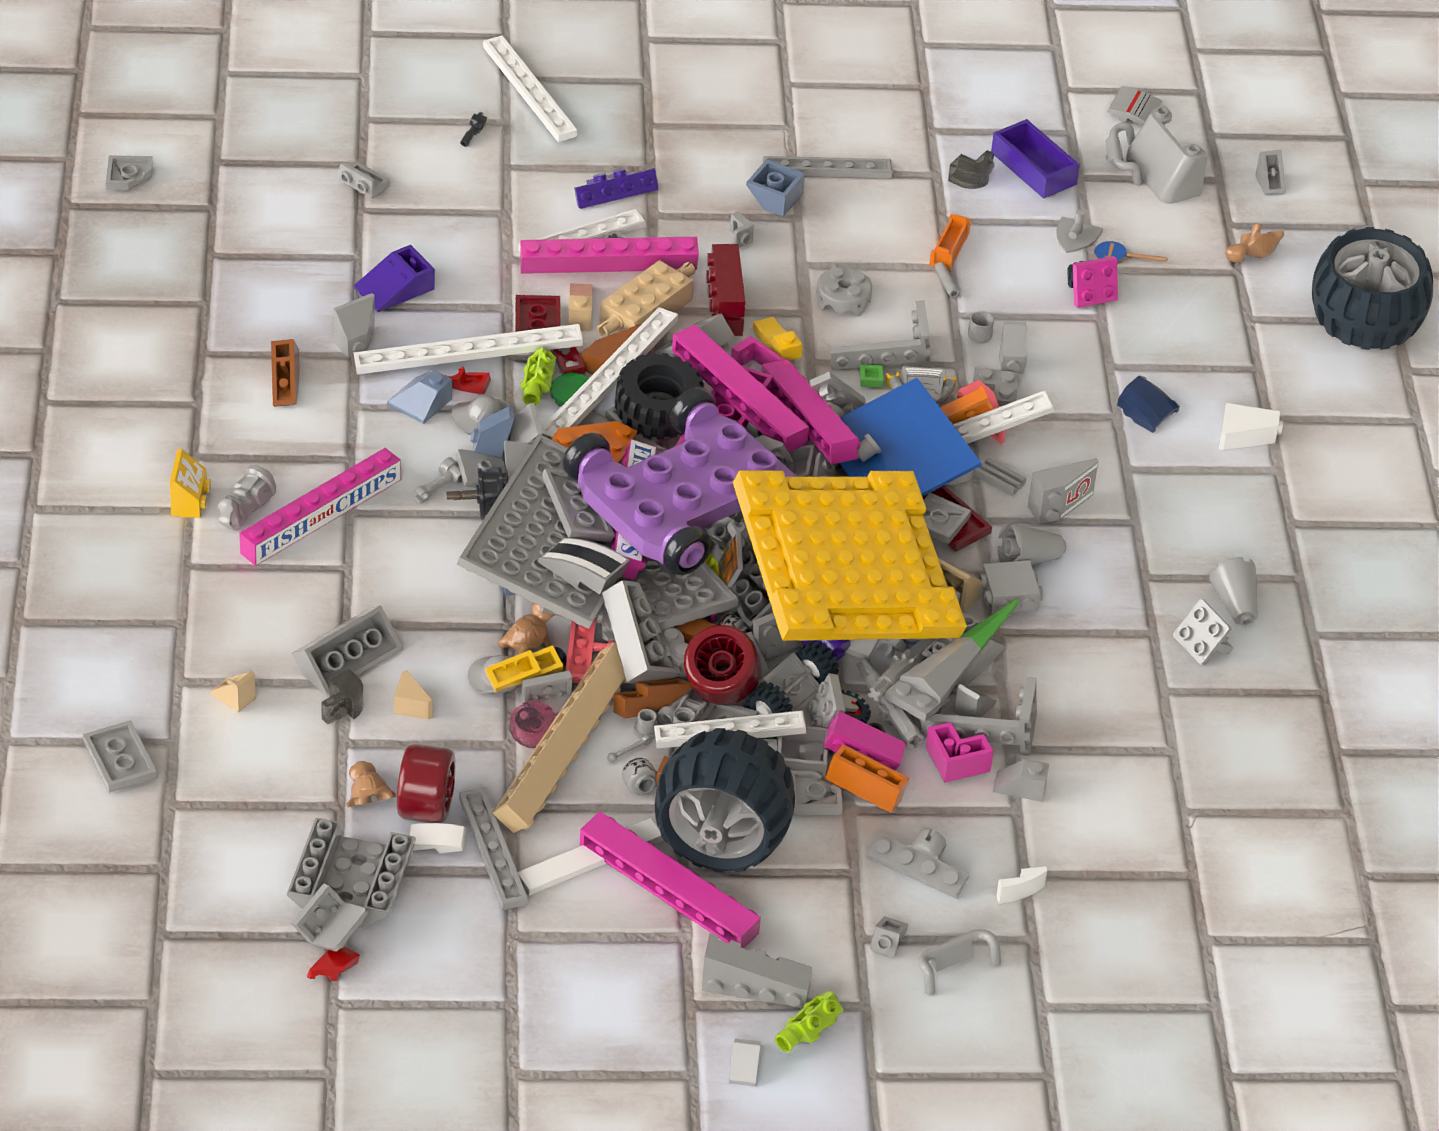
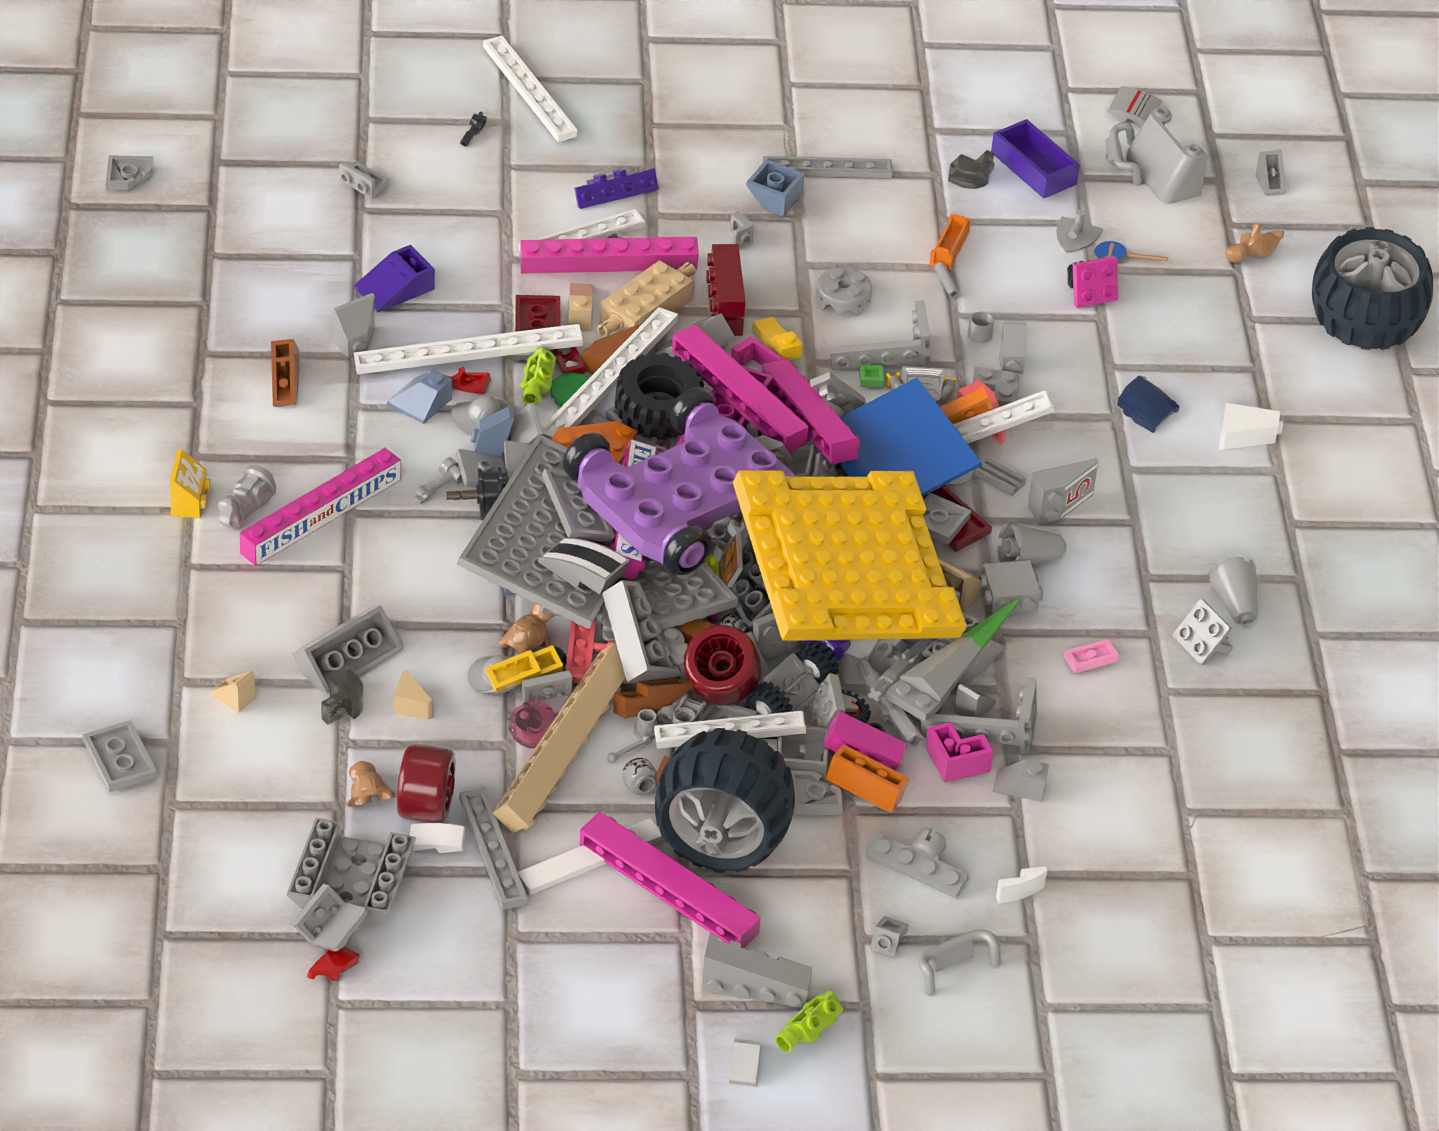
light grey piece [858,434,882,462] -> none
none -> bright pink plate [1064,639,1119,674]

